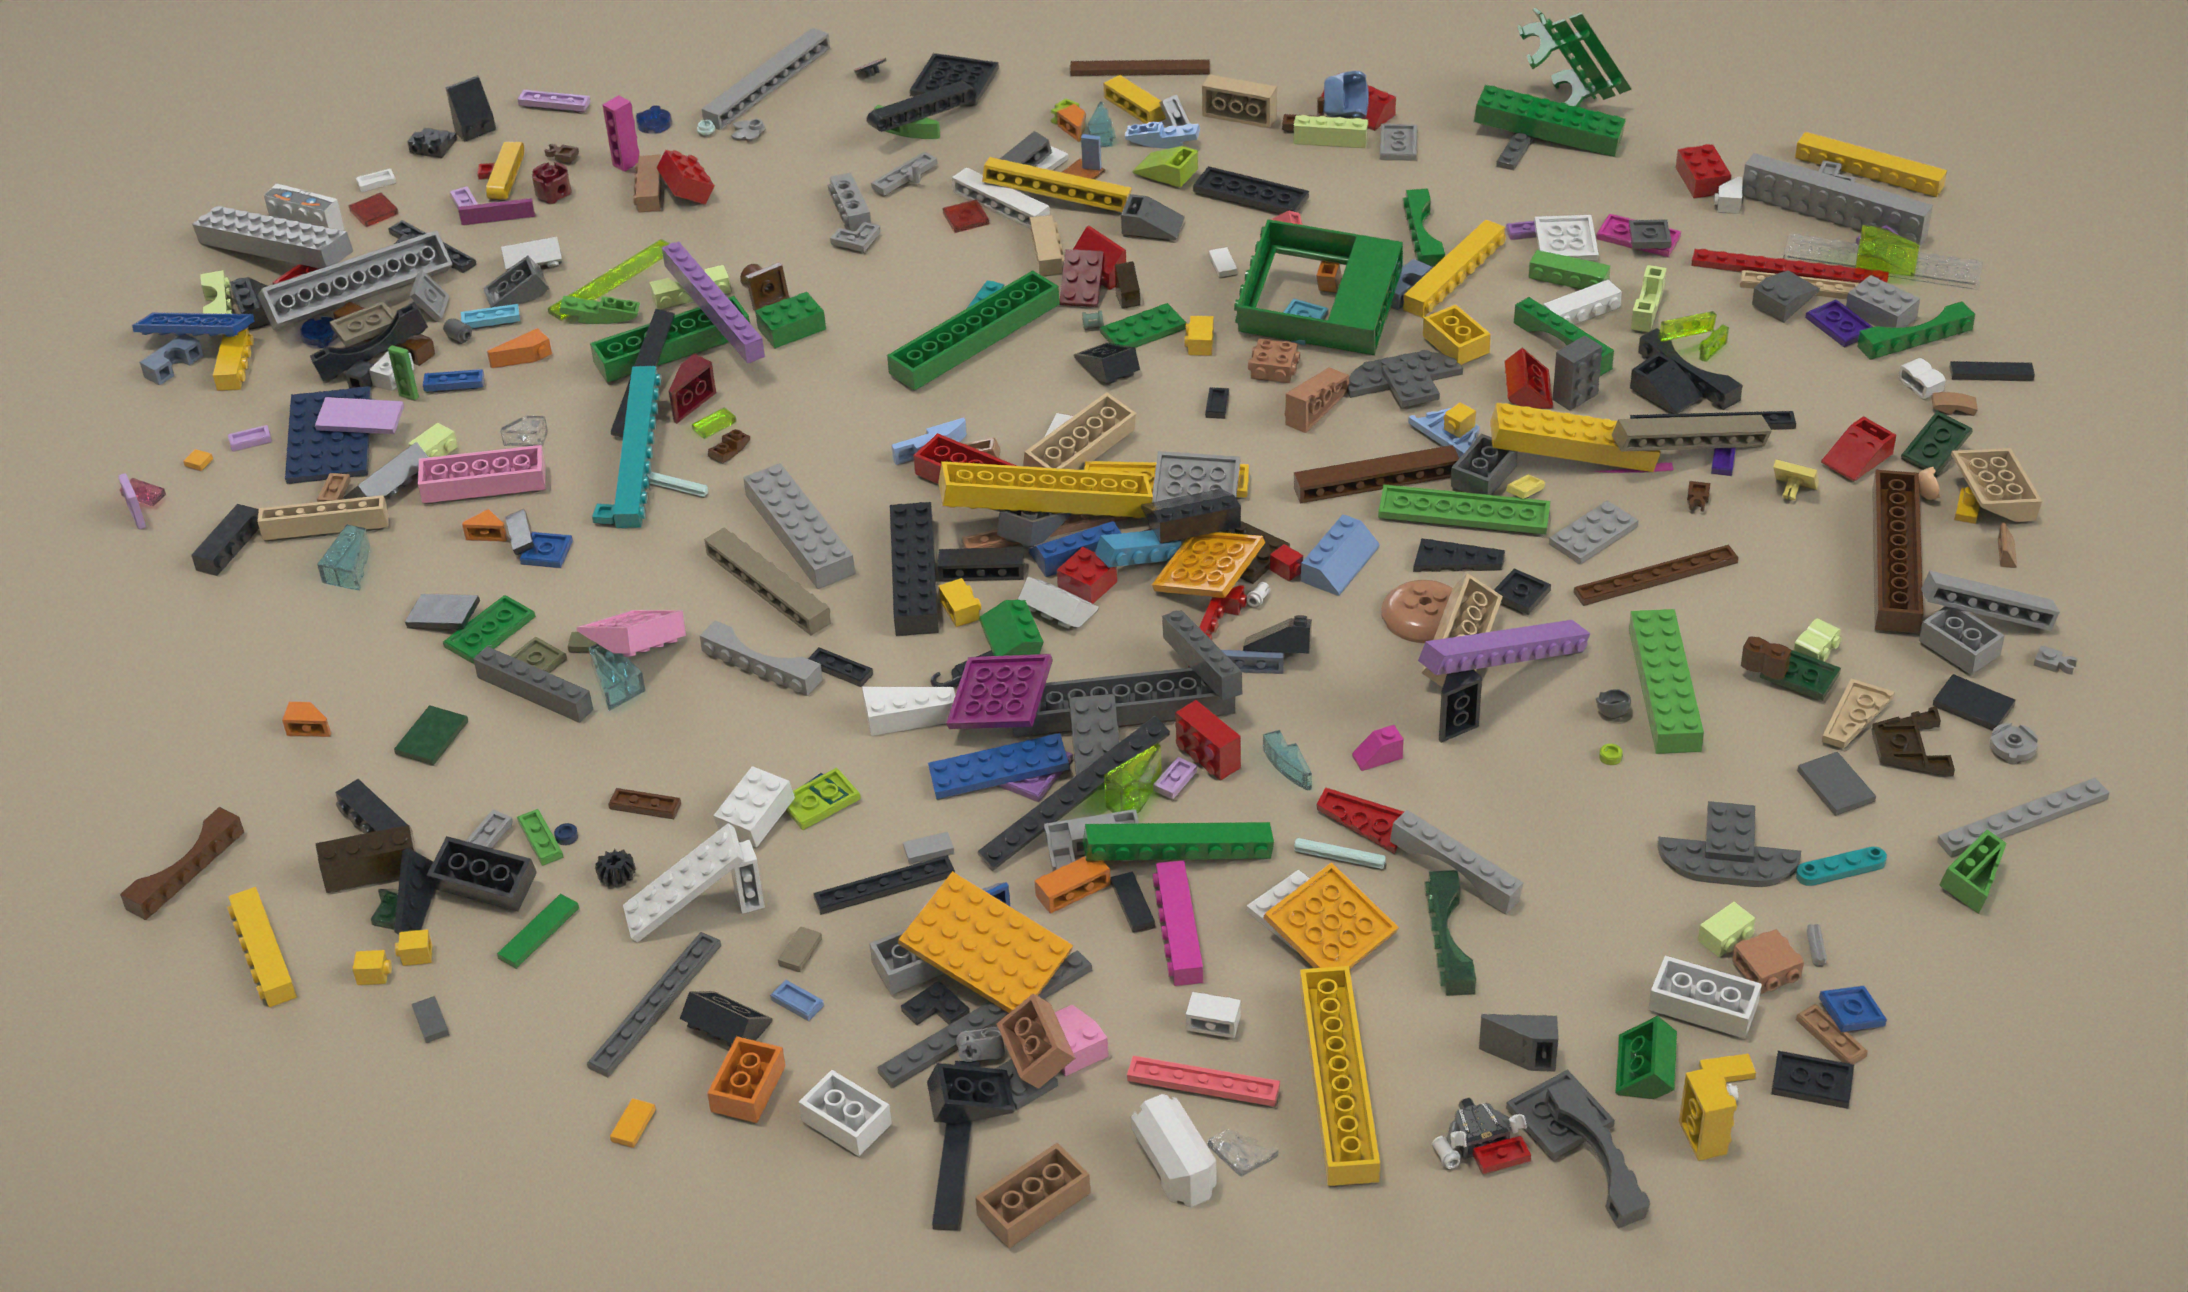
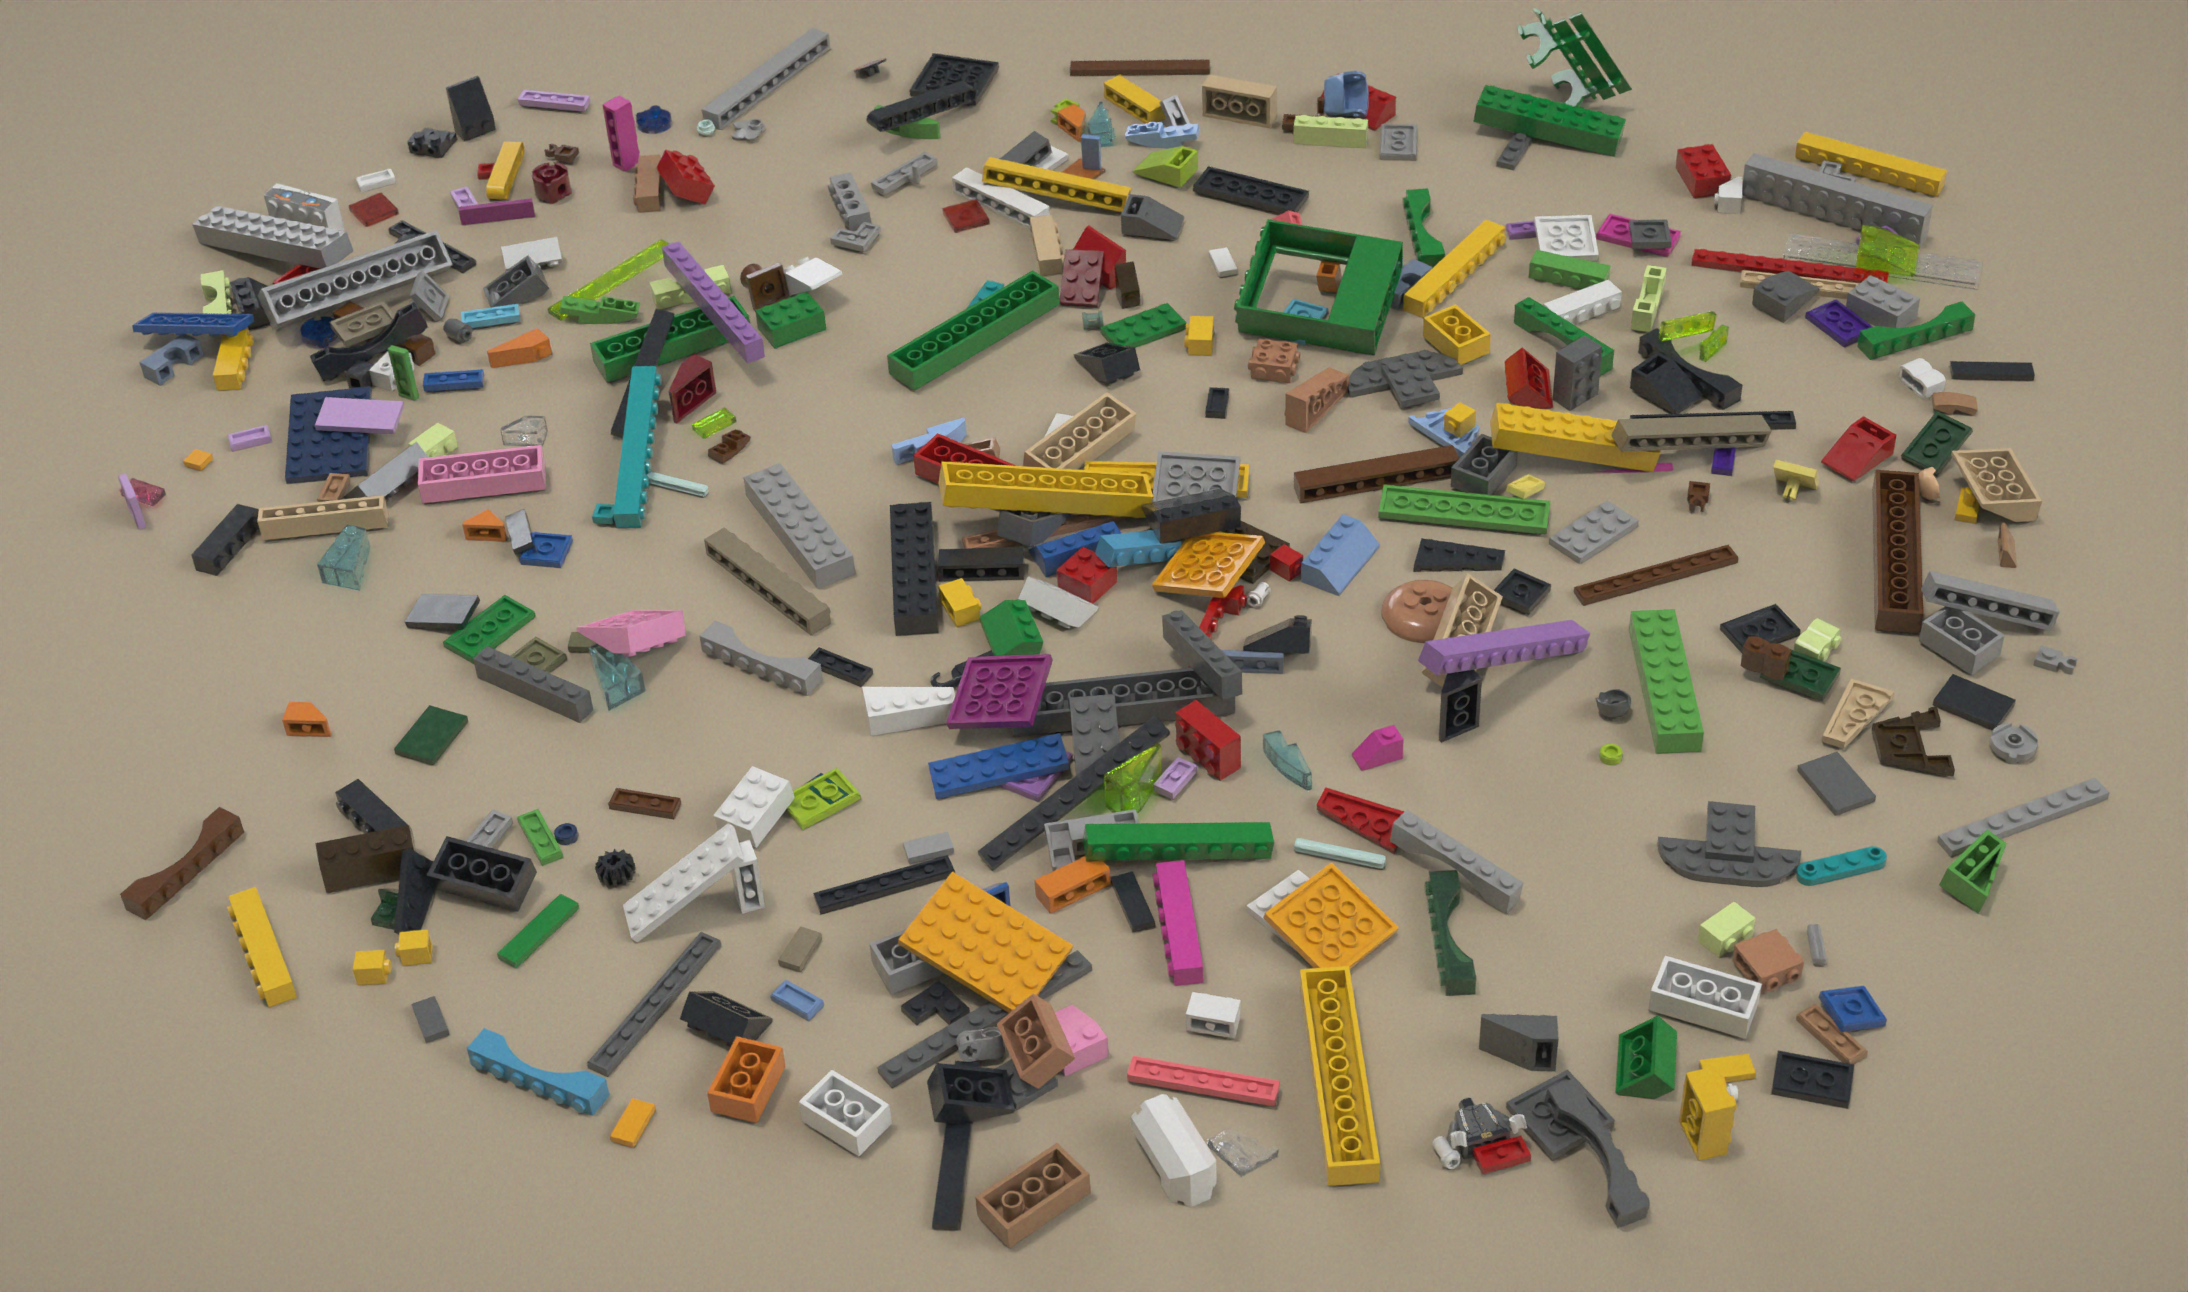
none -> dark azure arch [467,1028,610,1116]
none -> white slope [783,257,842,296]
none -> black tile [1720,604,1801,653]

